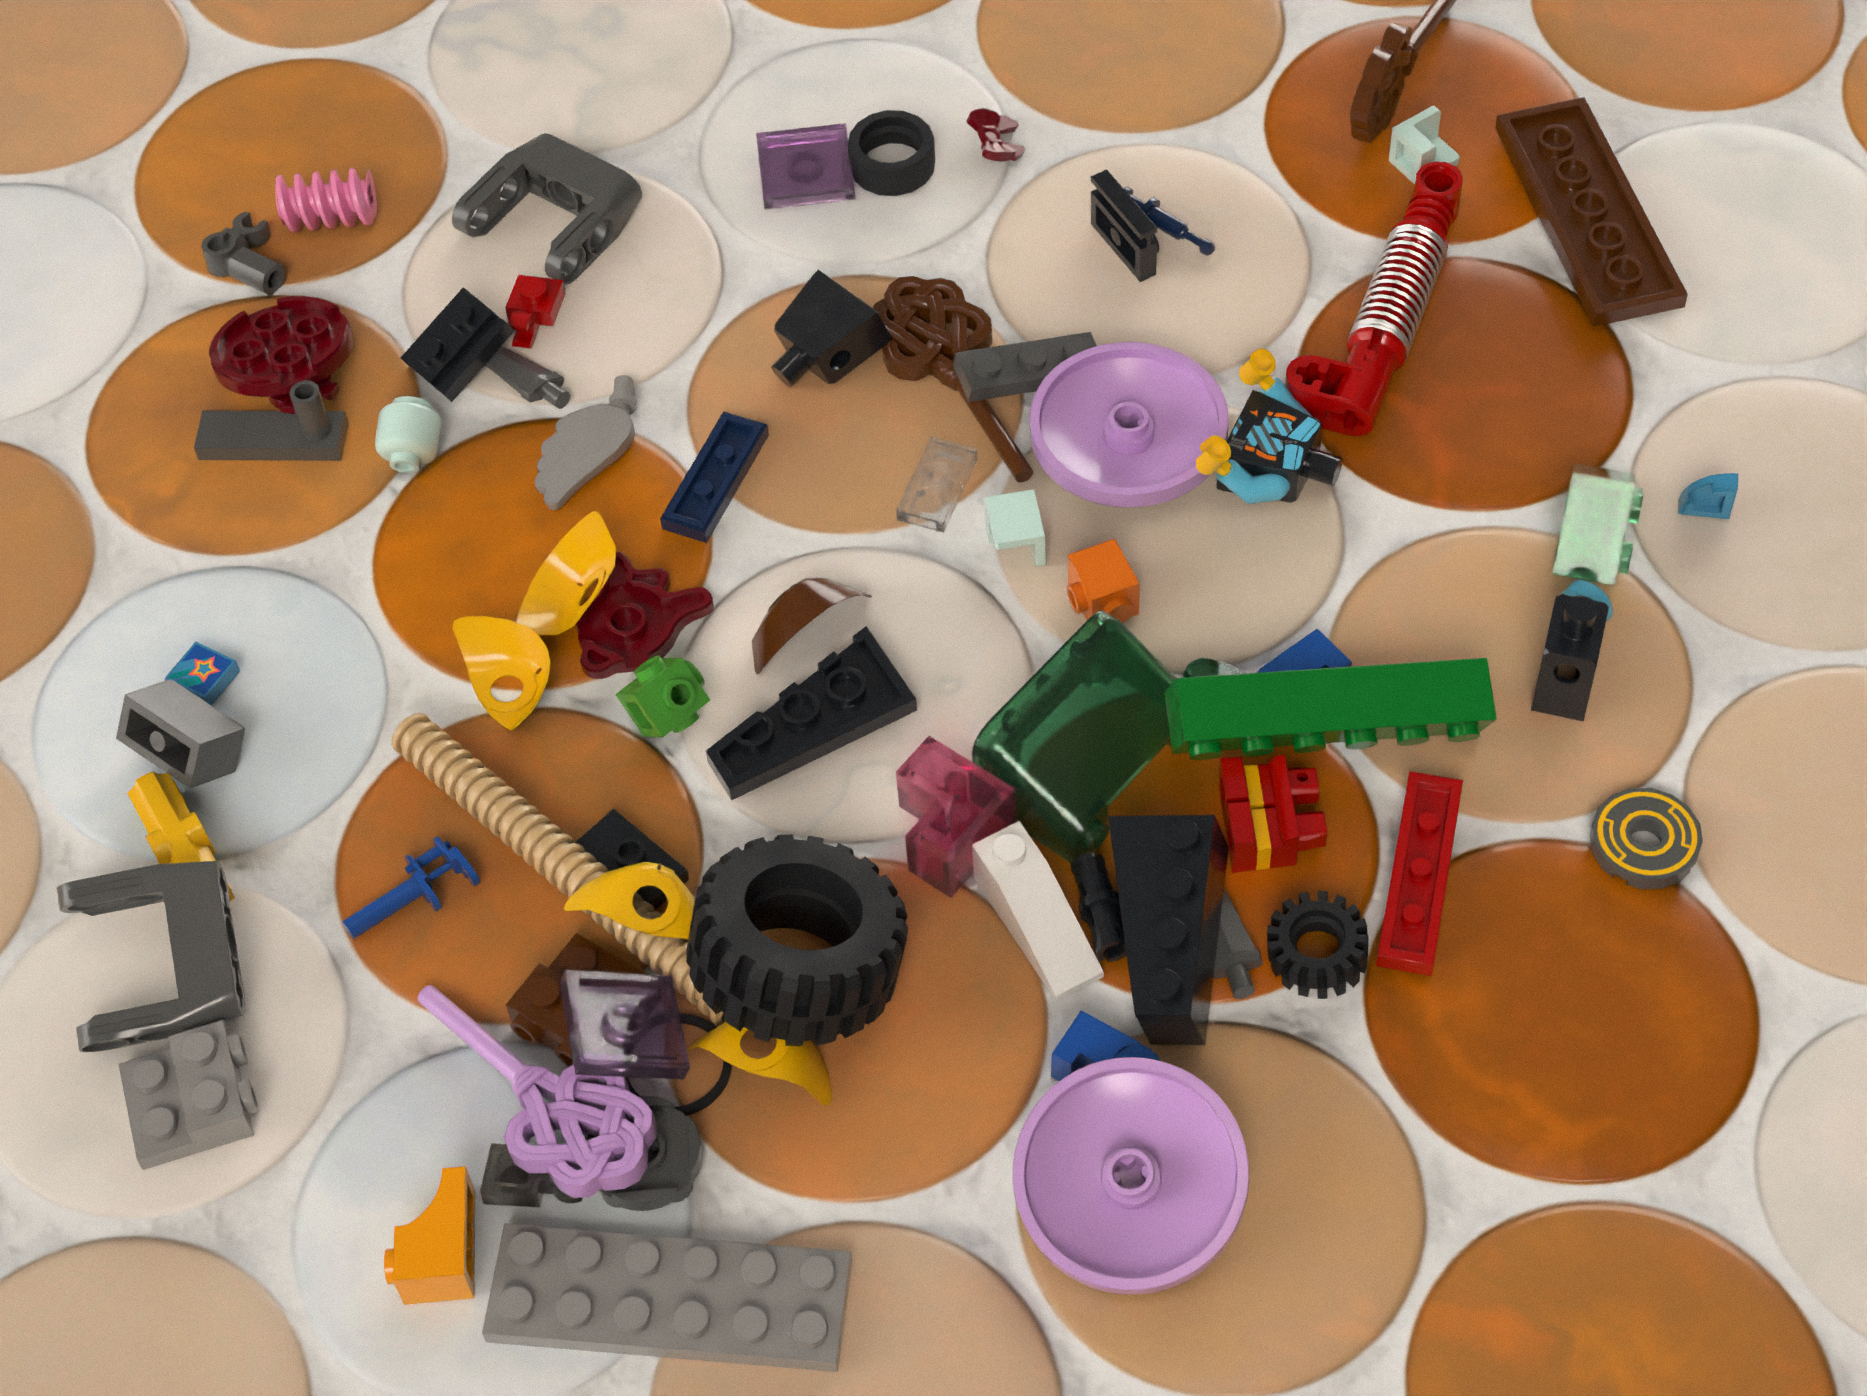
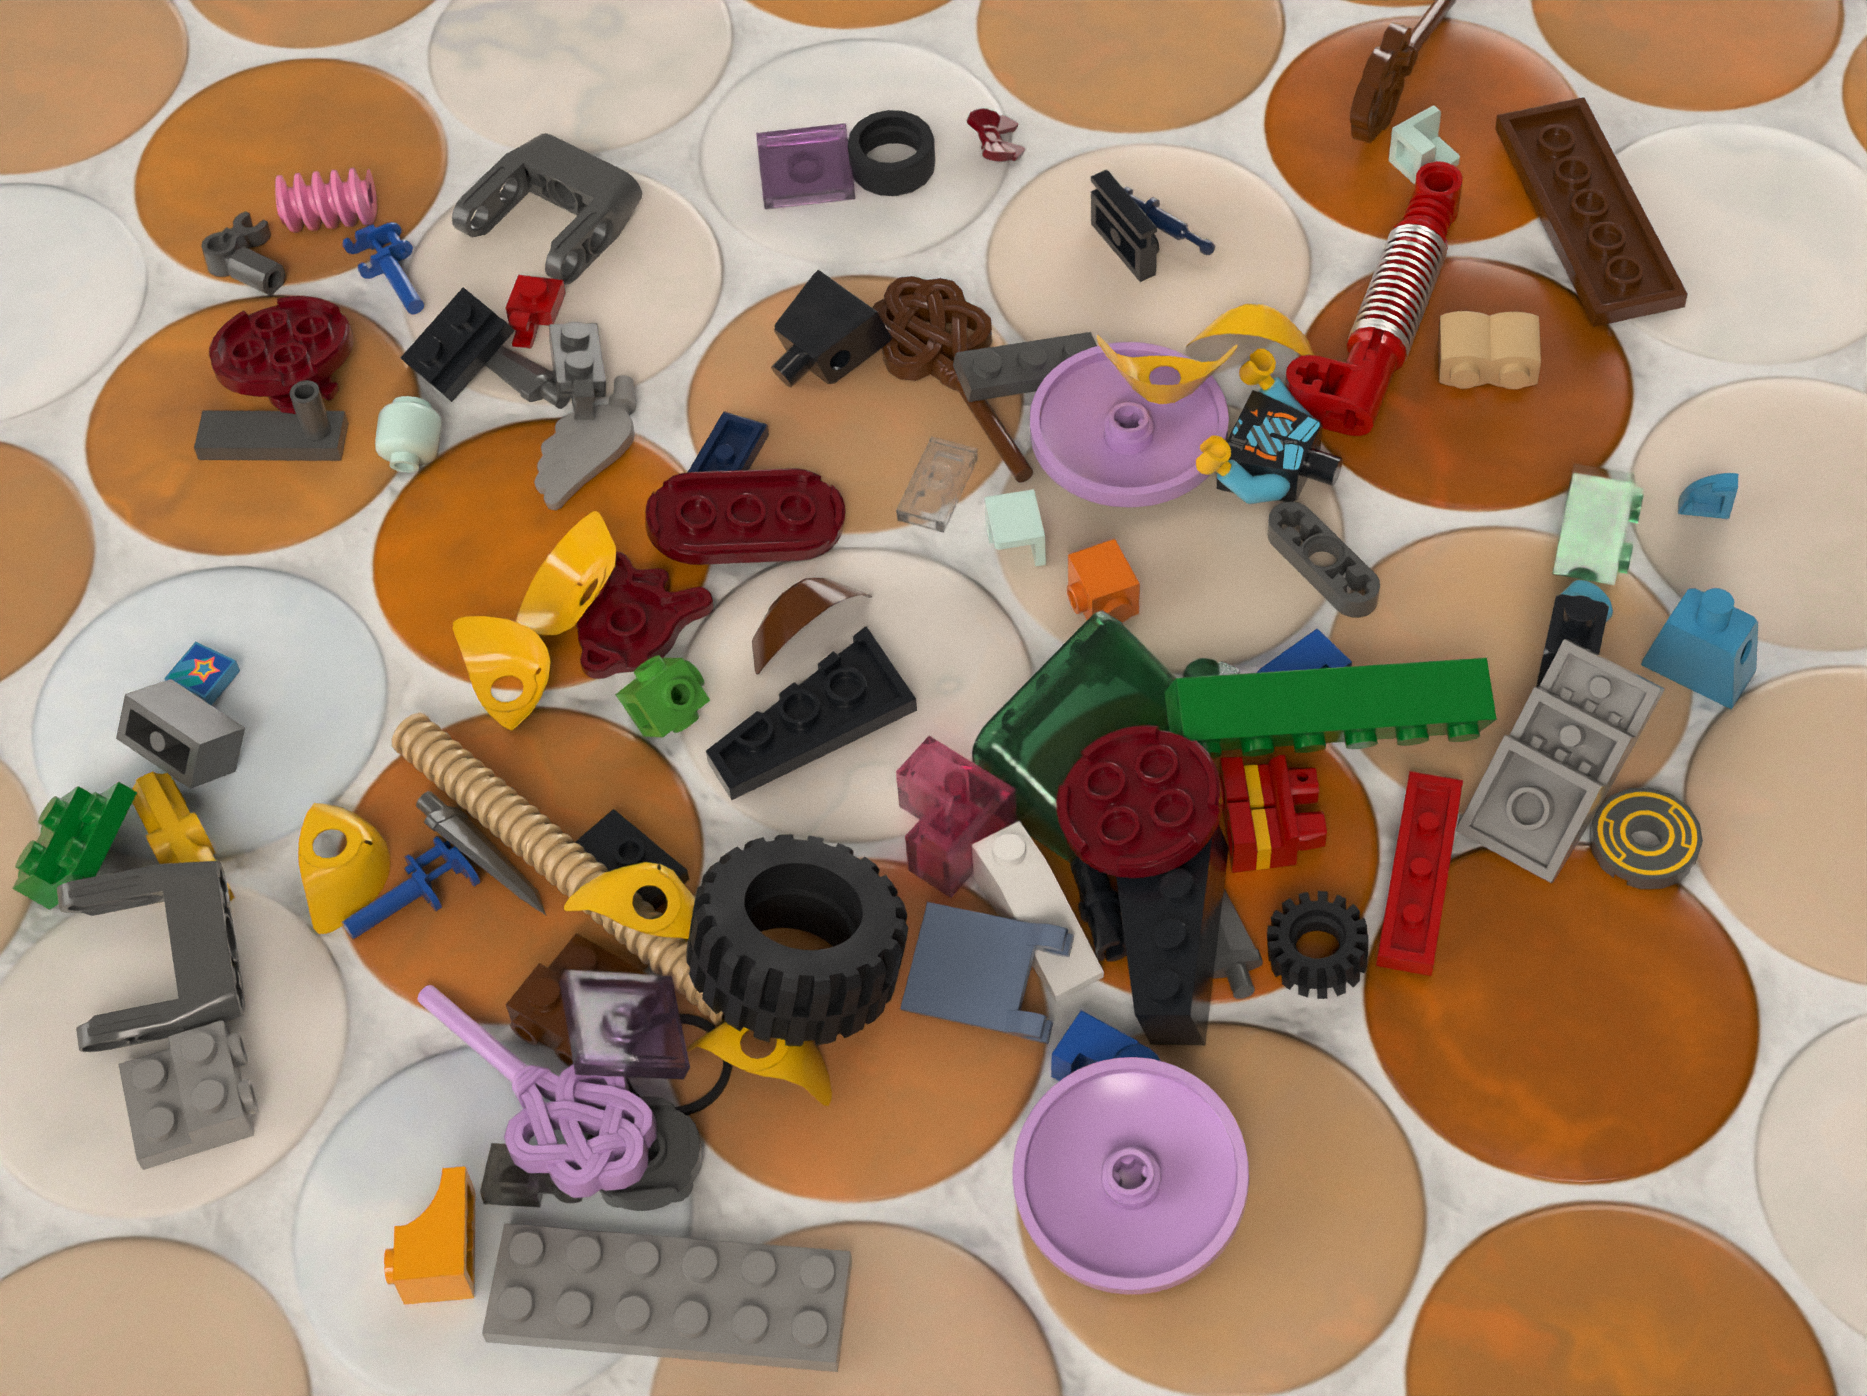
none -> green plate [12,782,137,910]
none -> yellow piece [298,803,390,934]
none -> blue piece [343,222,424,314]
none -> dark grey bar [416,791,547,916]
none -> dark grey hinge [549,322,606,420]
none -> dark red tile [645,468,845,565]
none -> sand blue flag [900,902,1074,1044]
none -> dark red tile [1056,725,1223,878]
none -> yellow piece [1097,335,1238,404]
none -> yellow piece [1186,303,1314,356]
none -> dark grey beam [1267,502,1380,618]
none -> tan brick [1438,311,1541,389]
none -> light grey slope [1455,639,1665,883]
none -> dark azure torso [1641,588,1758,710]

